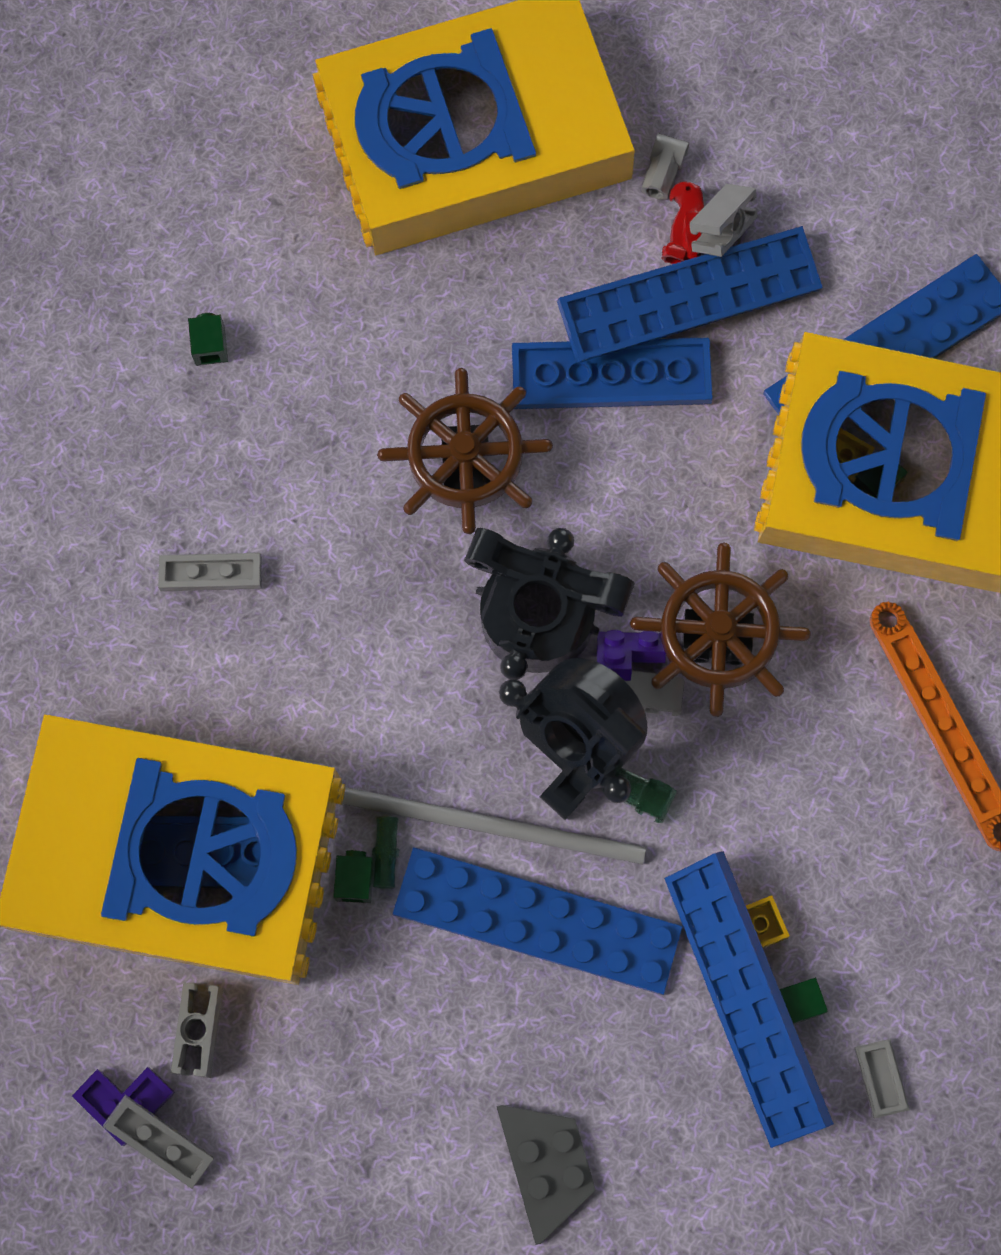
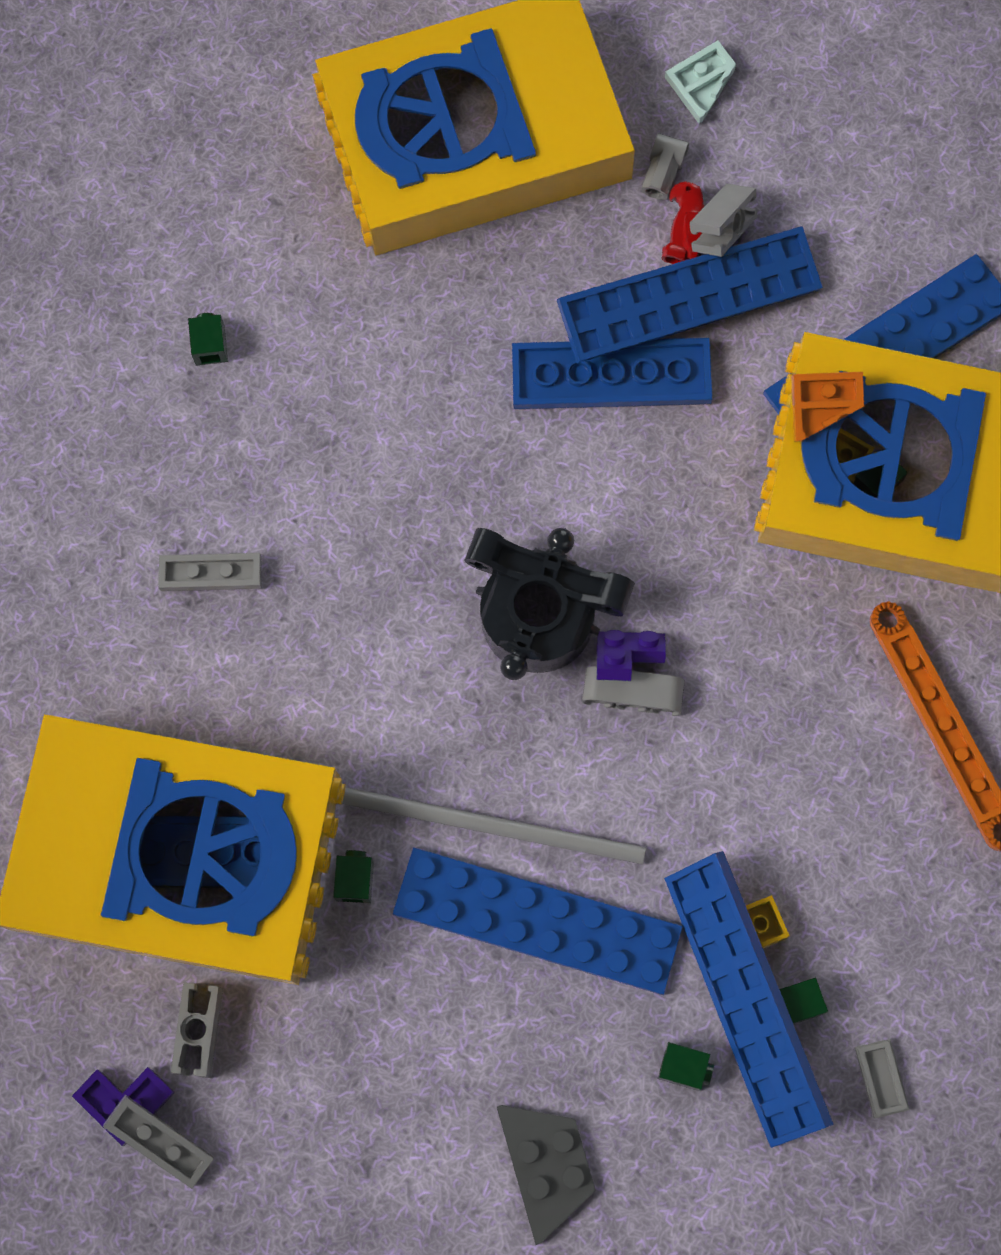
clear green pin [372,816,400,889] -> none
reddish brown brick [377,368,553,535] -> none
black piece [499,658,648,820] -> none
clear green piece [602,768,677,824] -> none
reddish brown brick [630,542,811,717] -> none
none -> dark green brick [658,1042,714,1091]
none -> light aqua wing [665,41,736,124]
none -> orange wing [791,372,864,442]

